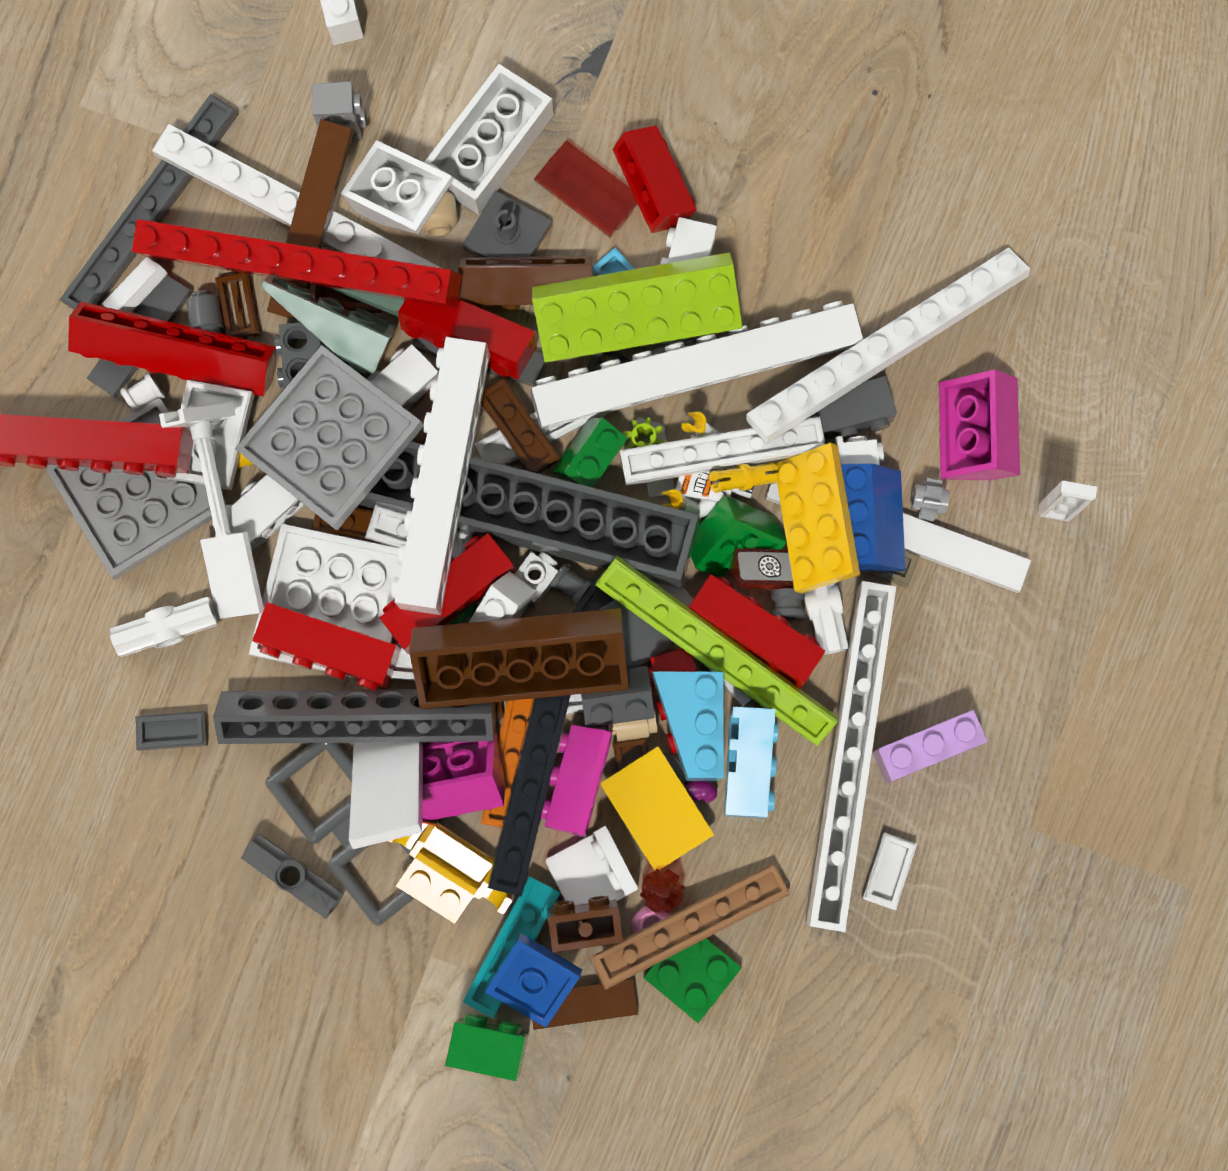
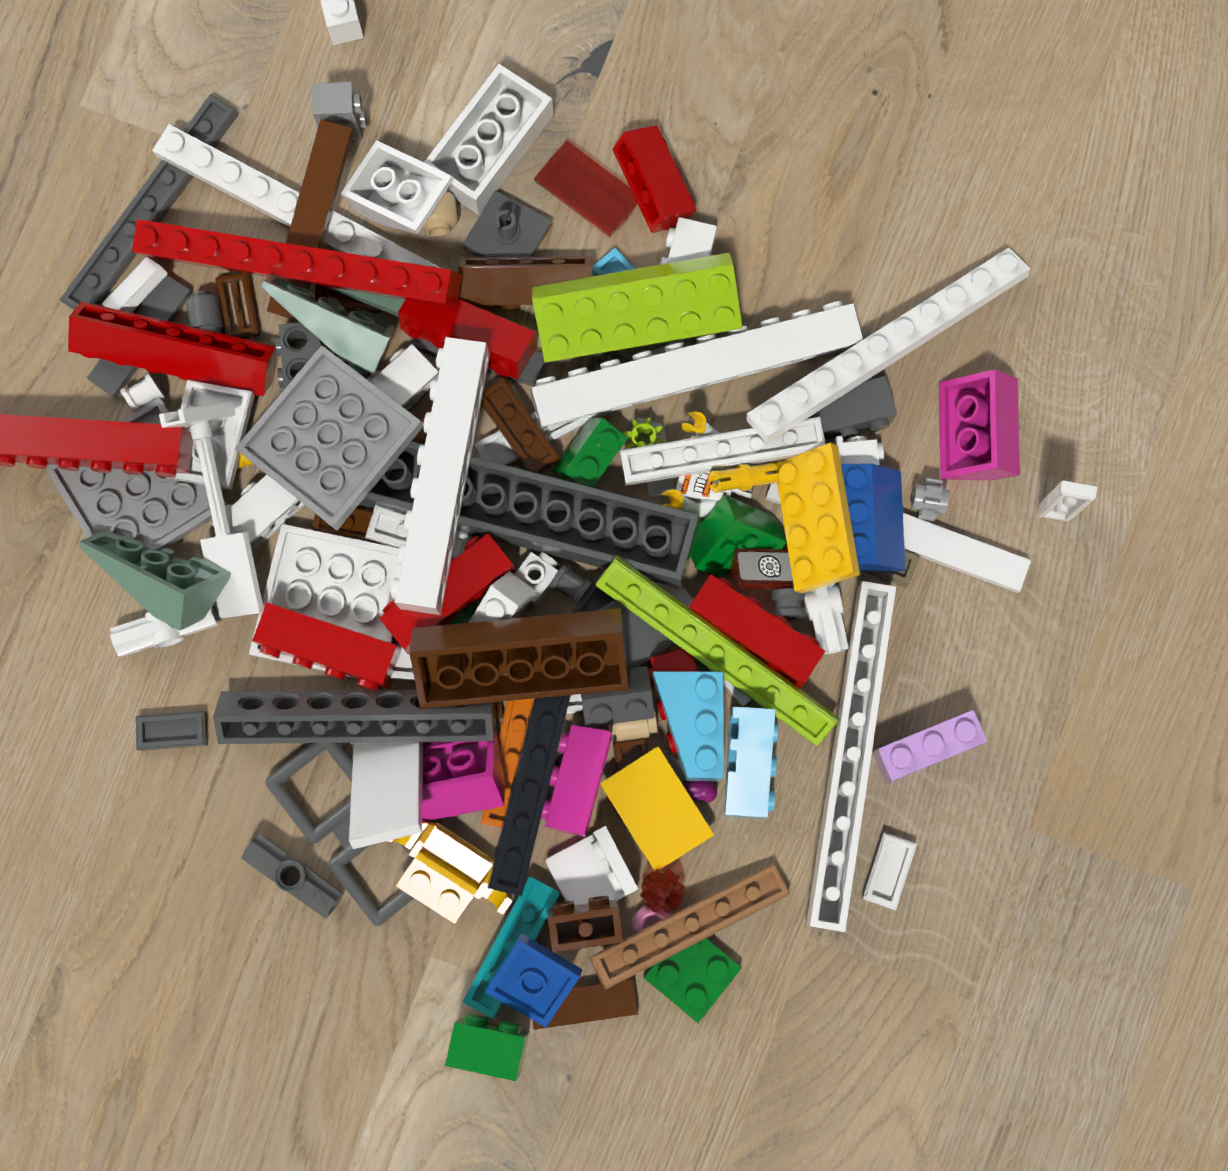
none -> sand green wedge [79,531,231,631]

